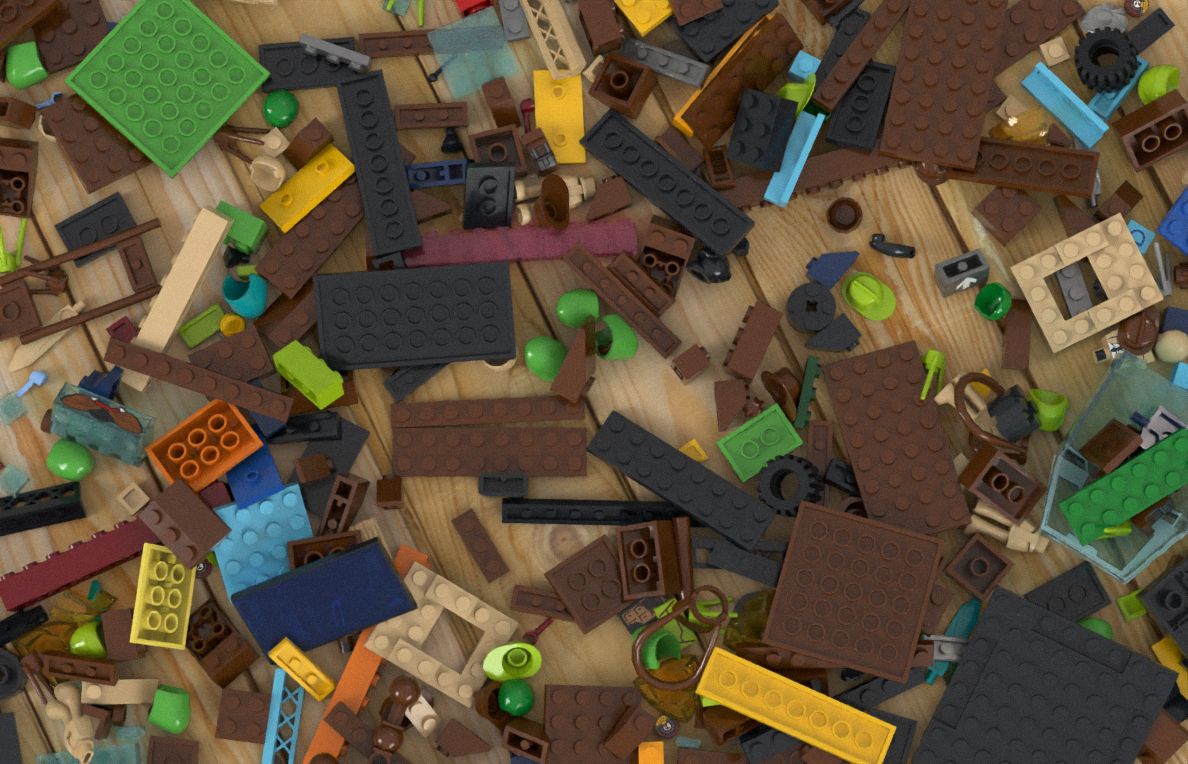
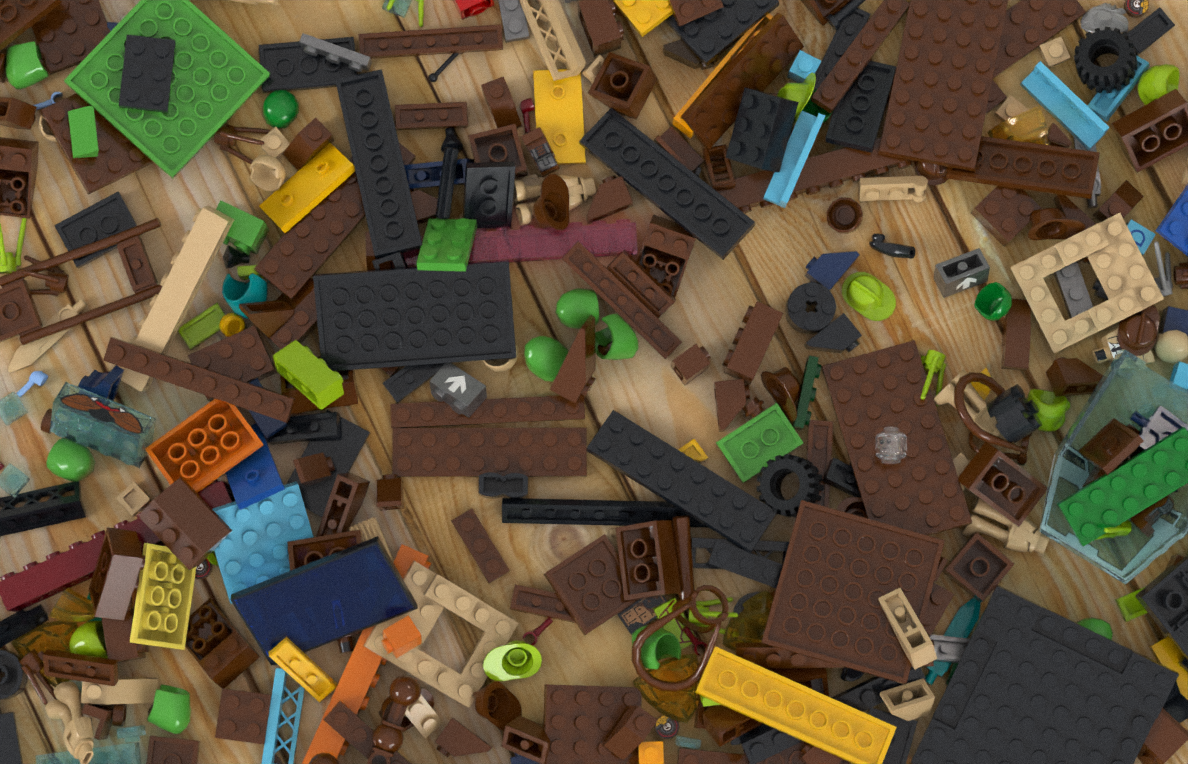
dark red plate [106,316,139,343] -> none
clear light blue plate [426,5,521,100] -> none
green hair [498,679,535,717] -> none
flat silver tile [619,36,712,90] -> none
black animal [687,237,750,284] -> none
black tile [1023,560,1112,622] -> none
none -> bright green slope [68,106,99,158]
none -> reddish brown brick [89,527,145,621]
none -> black plate [119,35,176,113]
none -> reddish brown slope [239,300,294,338]
none -> orange brick [381,615,422,658]
none -> bright green plate [417,218,477,272]
none -> flat silver brick [430,363,487,418]
none -> black axle [435,147,459,219]
none -> dark red hand [682,626,707,656]
none -> tan plate [858,176,928,203]
none -> clear head [875,427,907,464]
none -> tan slope [878,588,937,669]
none -> tan slope [880,678,935,721]
none -> reddish brown piece [1028,207,1085,241]
none -> reddish brown slope [1046,357,1107,397]

